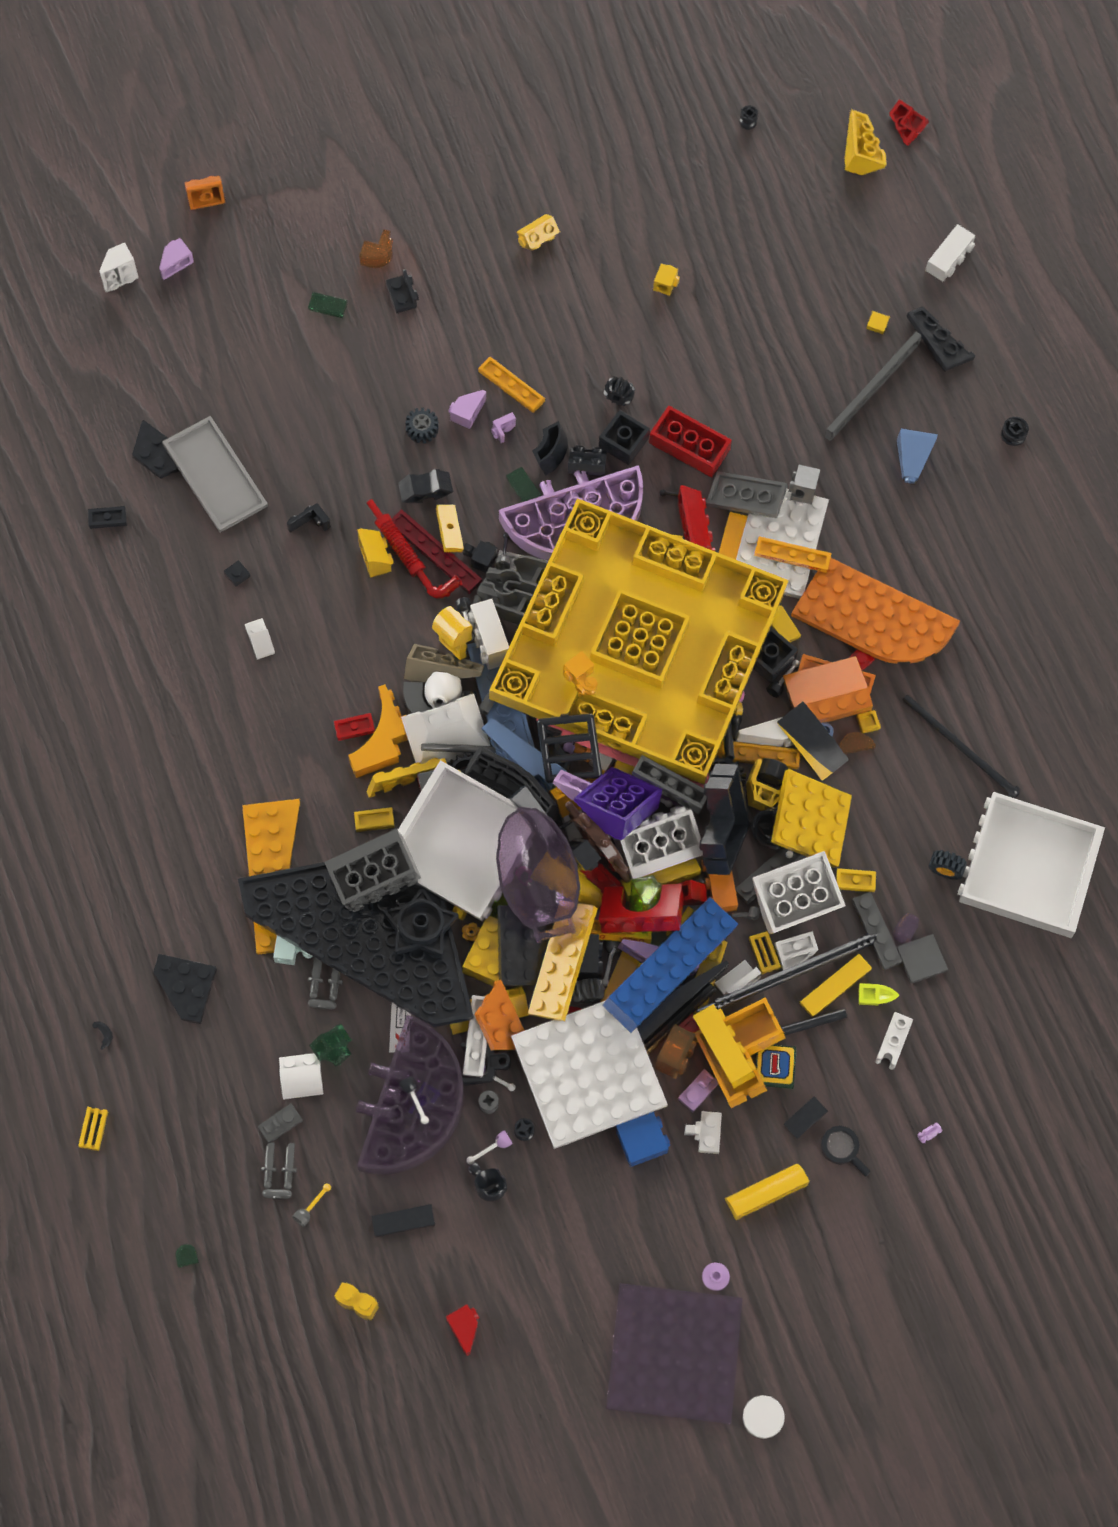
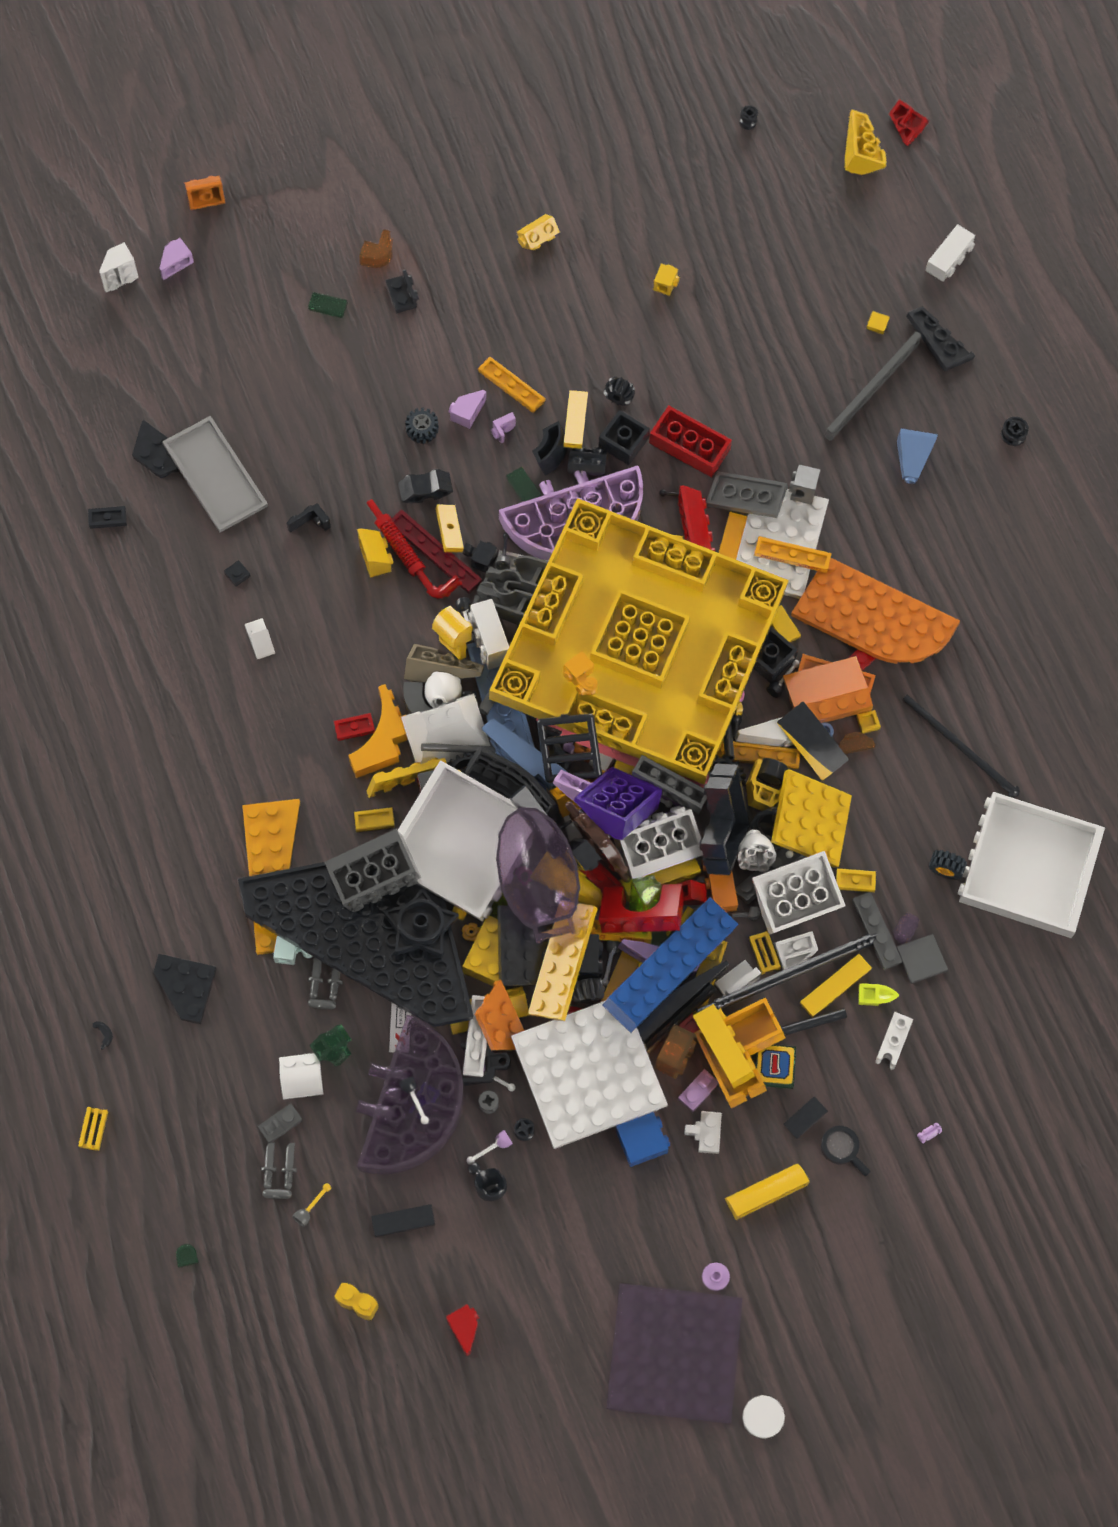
none -> yellow tile [564,390,588,449]
none -> white piece [737,830,776,872]

